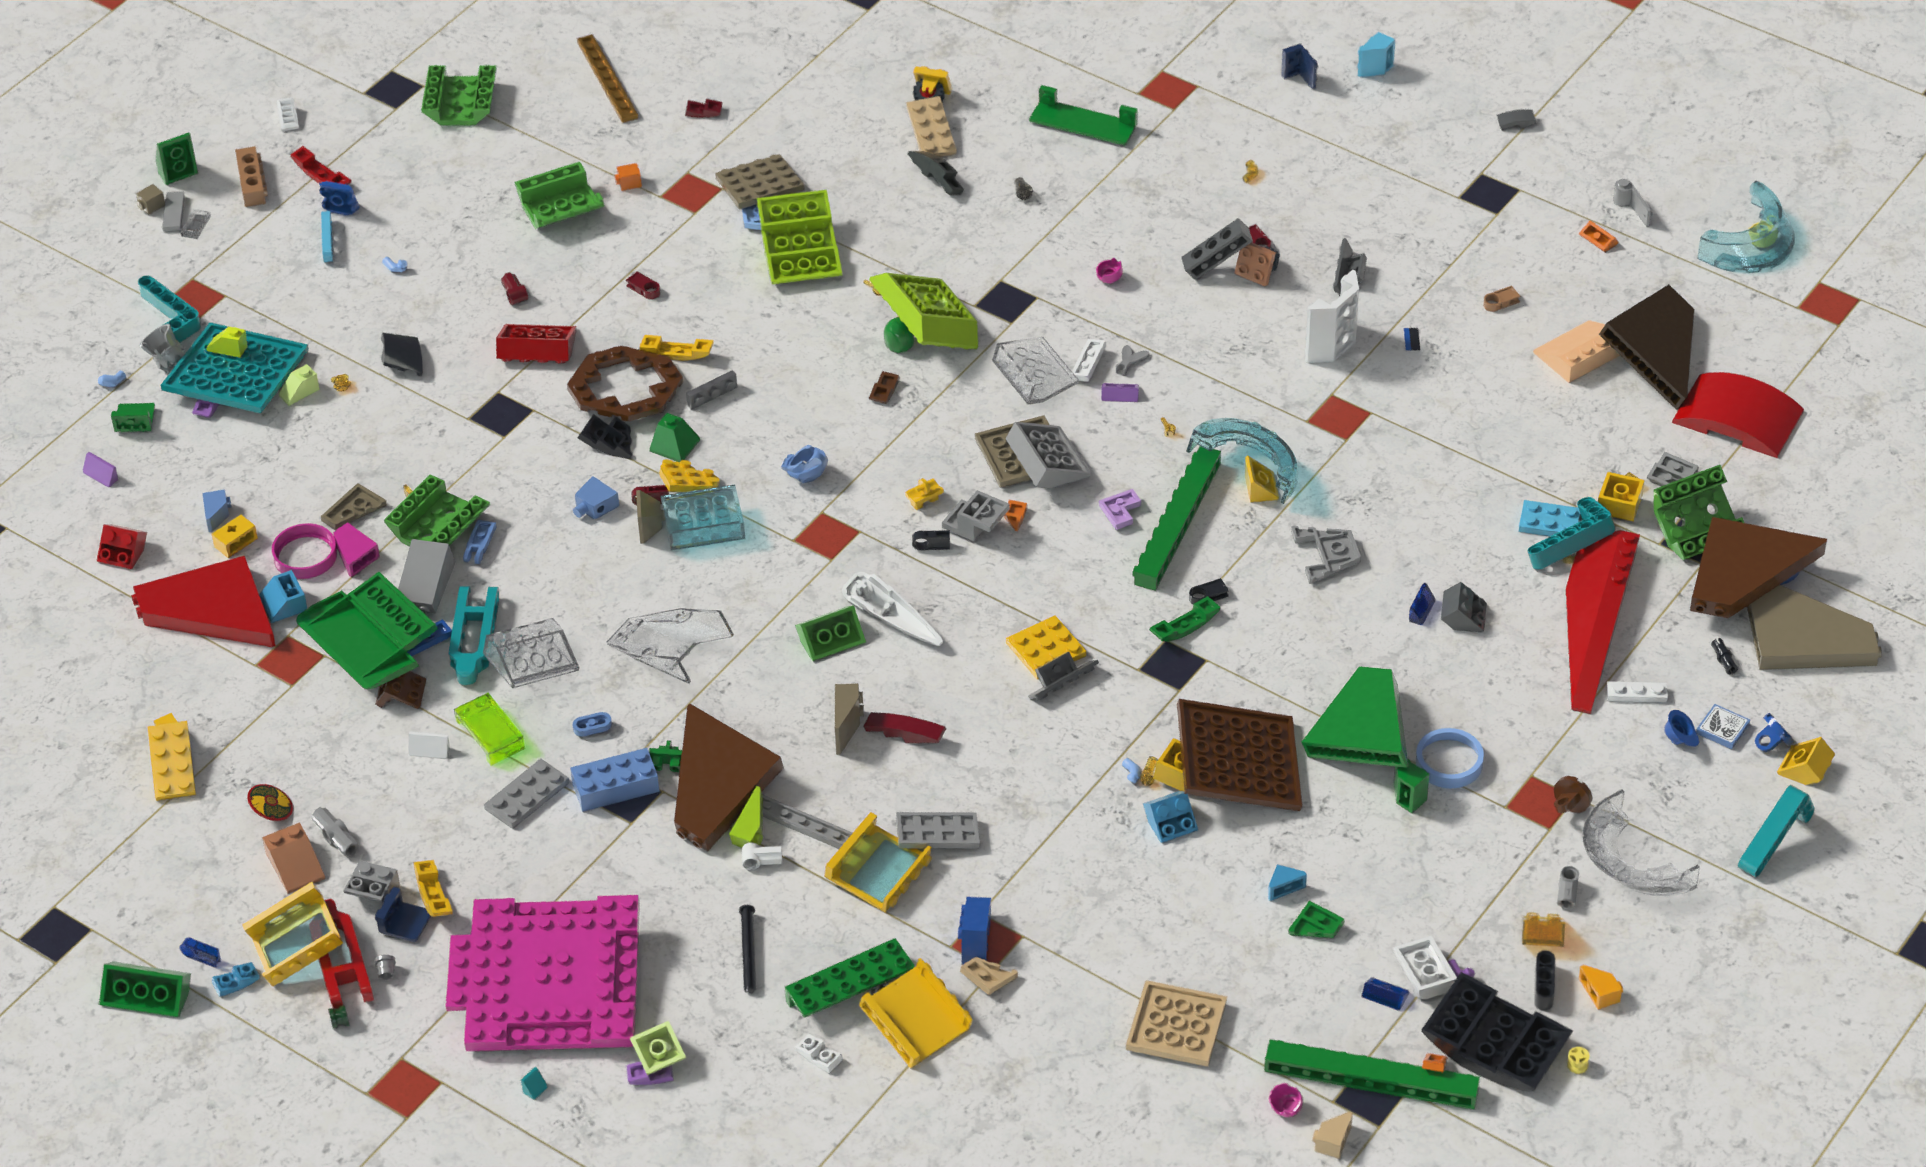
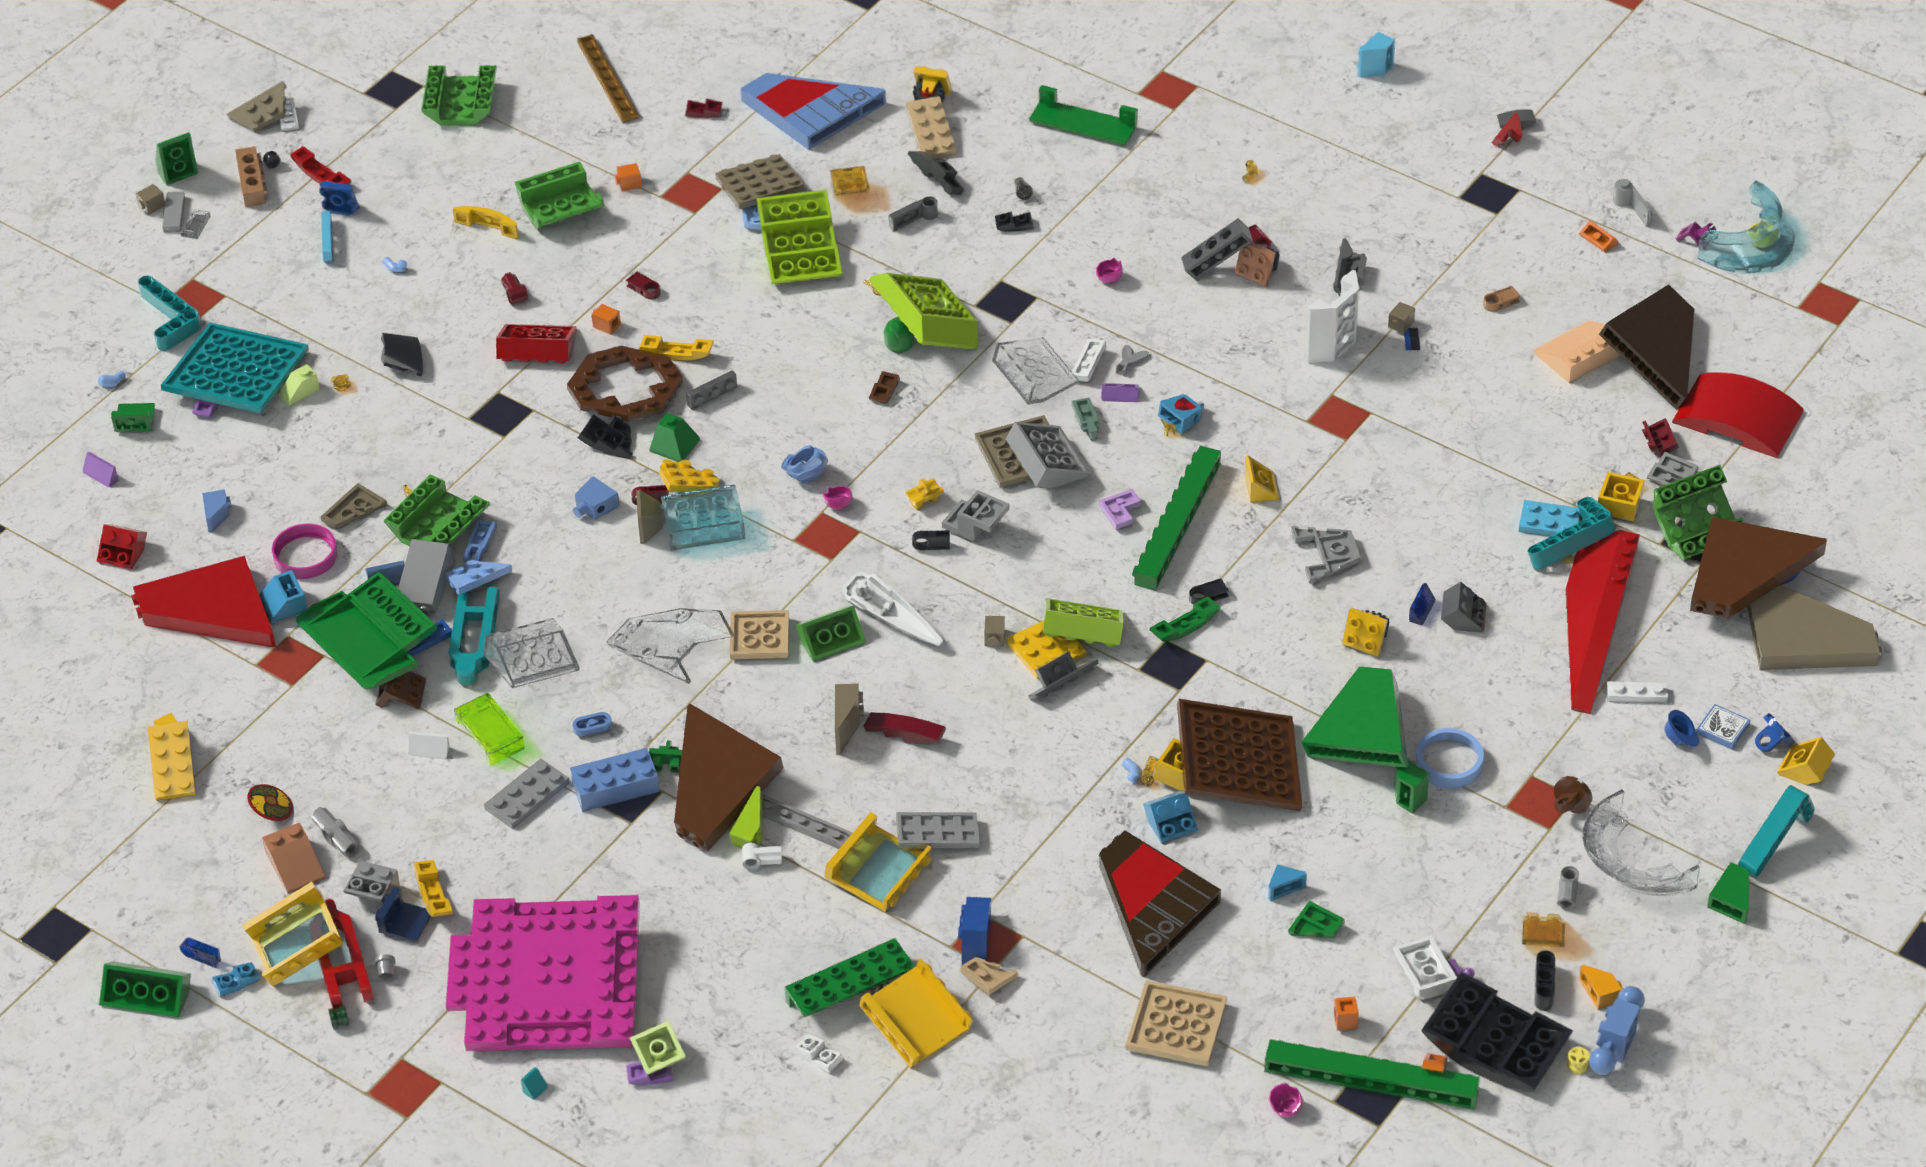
light grey hat [140,324,185,368] -> none
neon yellow slope [206,326,247,357] -> none
yellow brick [211,515,258,558] -> none
dark pink slope [333,522,380,578] -> none
black axle [739,904,756,994] -> none
orange slope [1004,500,1028,531] -> none
clear light blue windscreen [1186,418,1298,504] -> none
dark blue bracket [1281,43,1318,89] -> none
tan slope [1312,1112,1353,1159] -> none
clear blue slope [1362,977,1410,1010] -> none
black pin [1711,638,1738,675] -> none
none -> dark tan wing [227,81,287,133]
none -> black bush [263,151,281,168]
none -> medium blue slope [365,561,405,586]
none -> light blue wing [445,560,512,595]
none -> yellow slope [453,206,519,239]
none -> orange brick [591,304,621,335]
none -> tan plate [730,610,789,659]
none -> medium blue slope [741,73,886,150]
none -> dark pink hair [823,486,853,510]
none -> clear yellow slope [830,166,870,197]
none -> dark grey plate [889,196,938,232]
none -> dark tan brick [984,616,1005,646]
none -> black slope [995,211,1034,231]
none -> lime slope [1043,598,1124,647]
none -> sand green hinge [1072,397,1100,440]
none -> dark brown slope [1099,830,1221,977]
none -> dark azure torso [1158,394,1204,434]
none -> orange brick [1334,997,1359,1031]
none -> yellow plate [1342,608,1390,657]
none -> dark tan brick [1388,302,1415,334]
none -> red slope [1491,112,1522,147]
none -> medium blue brick [1589,986,1645,1075]
none -> dark red bracket [1642,418,1679,457]
none -> magenta bracket [1676,221,1716,249]
none -> green slope [1707,862,1749,924]

